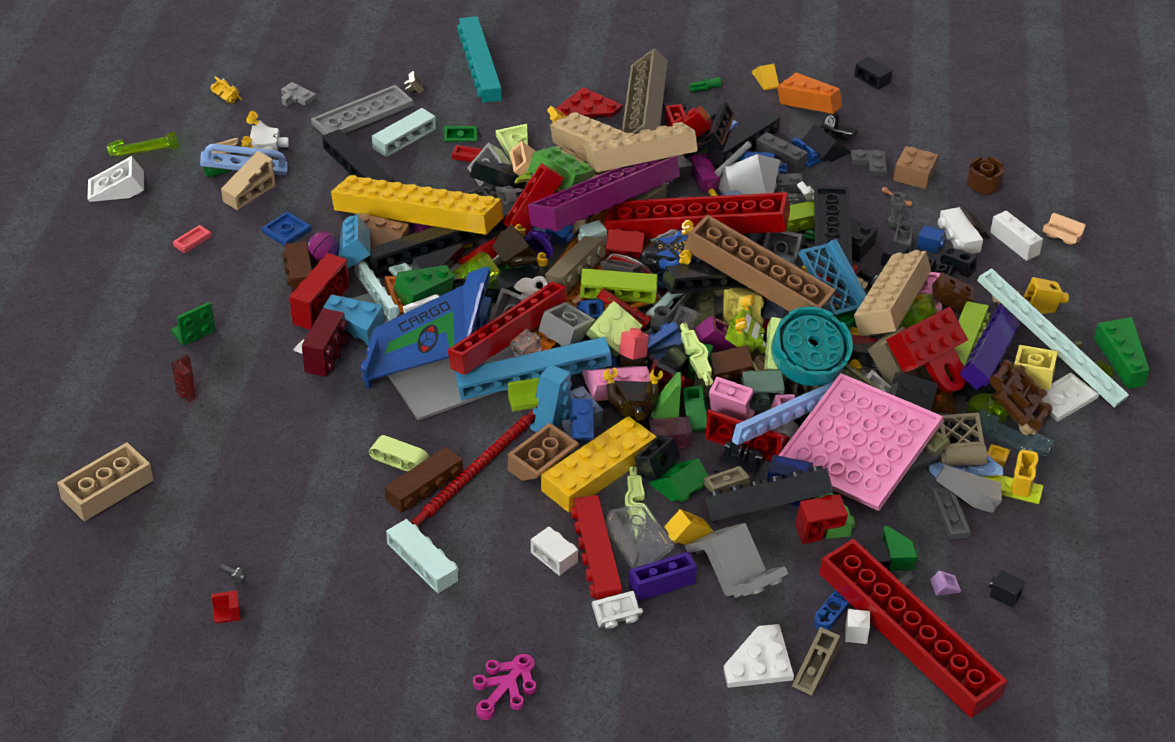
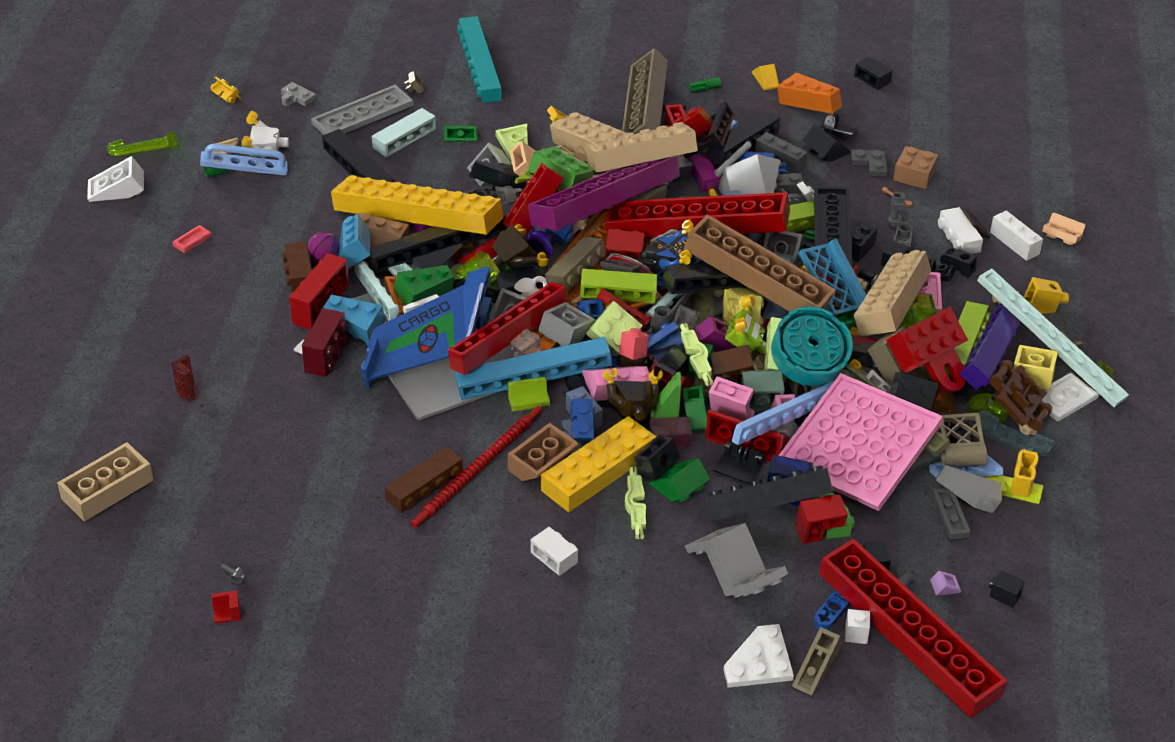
green bracket [171,302,216,346] -> none
tan wedge [221,151,275,210] -> none
blue tile [261,211,312,246] -> none
yellowish green beam [369,435,429,472] -> none
light aqua brick [386,519,459,593] -> none
red tile [452,145,482,162] -> none
dark pink plant [473,654,536,720] -> none
dark azure wedge [530,364,572,432] -> none
red plate [556,87,623,119] -> none
red brick [570,495,622,601] -> none
light aqua brick [578,220,607,245] -> none
white bracket [591,591,643,629] -> none
clear slope [605,503,675,569] -> none
dark purple brick [629,552,697,602] -> none
yellow slope [664,509,714,545] -> none
dark tan panel [704,466,750,493] -> none
blue hinge [792,138,822,167] -> none
green slope [881,526,918,571] -> none
blue brick [917,225,946,254] -> none
reddish brown brick [932,273,974,312] -> none
reddish brown brick [967,156,1004,195] -> none
yellow tile [987,444,1010,467] -> none
green wedge [1094,317,1149,389] -> none

